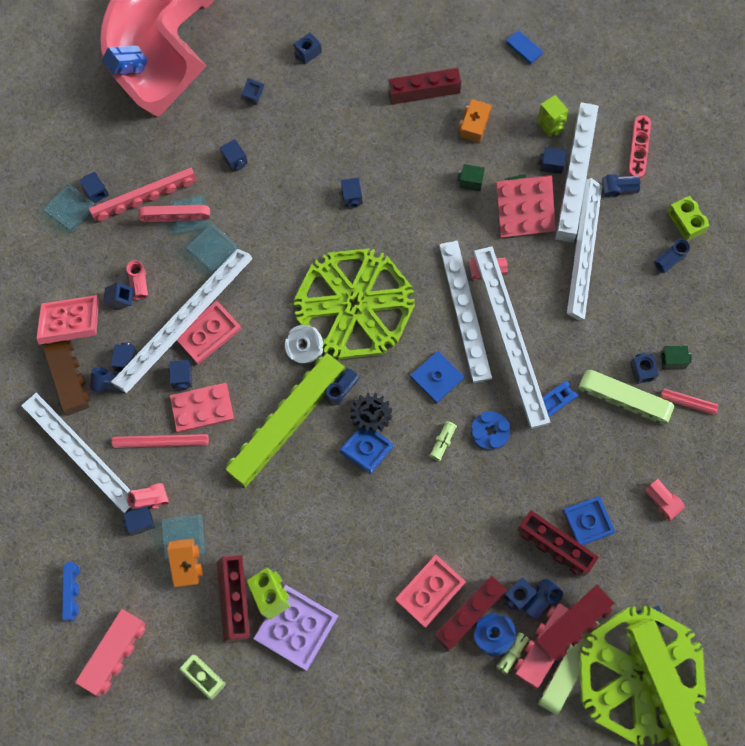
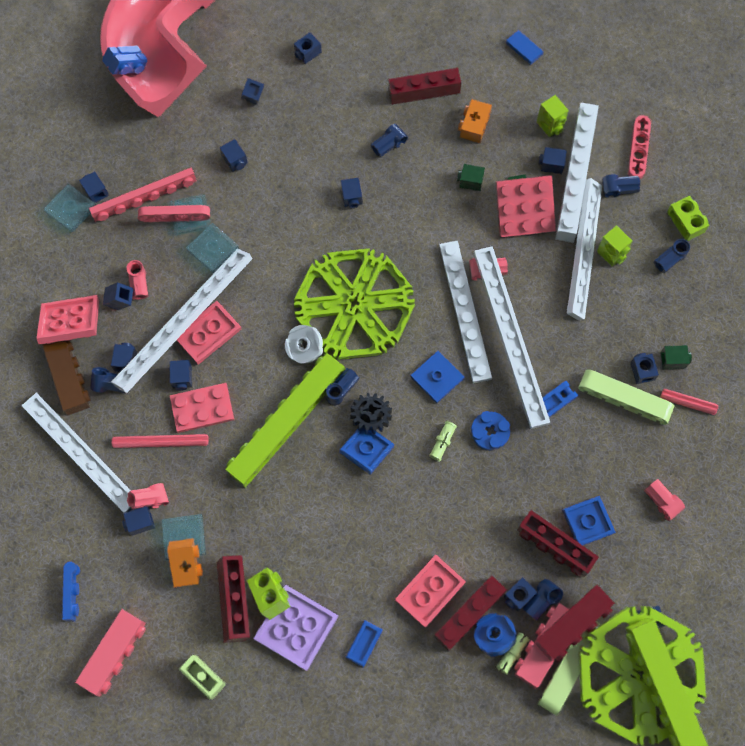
none -> blue tile [346,620,383,667]
none -> dark blue piece [371,124,408,158]
none -> lime brick [597,225,632,267]

